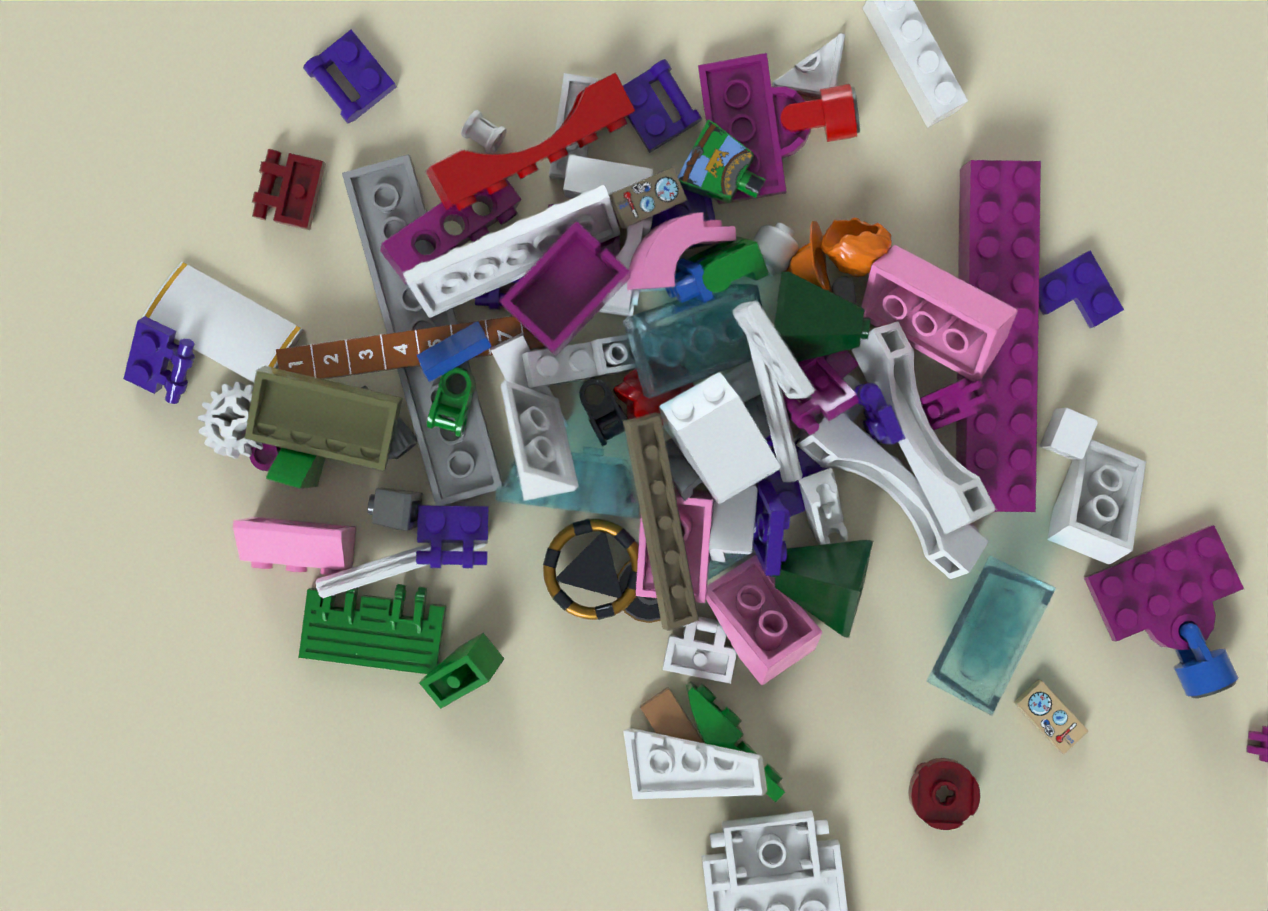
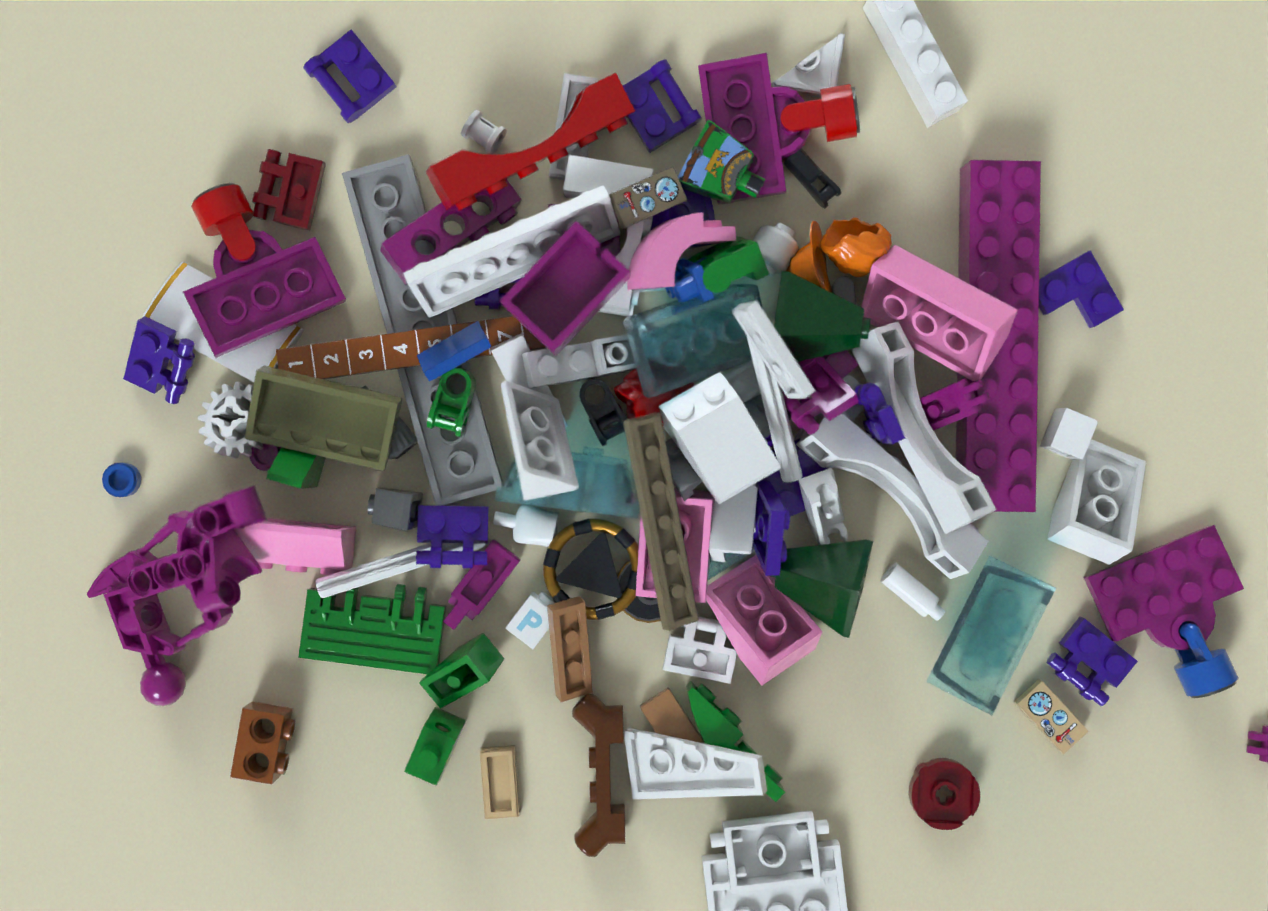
none -> magenta piece [87,485,267,706]
none -> blue tile [102,463,141,497]
none -> magenta plate [183,183,346,358]
none -> dark orange brick [230,701,295,784]
none -> green torso [404,707,466,786]
none -> magenta hinge [443,539,521,630]
none -> tan tile [480,745,520,819]
none -> white piece [493,504,560,547]
none -> white brick [505,592,556,649]
none -> medium nougat plate [547,596,593,702]
none -> reddish brown plate [572,693,625,857]
none -> black bar [783,148,842,209]
none -> white cylinder [880,563,945,621]
none -> dark purple plate [1046,617,1138,706]

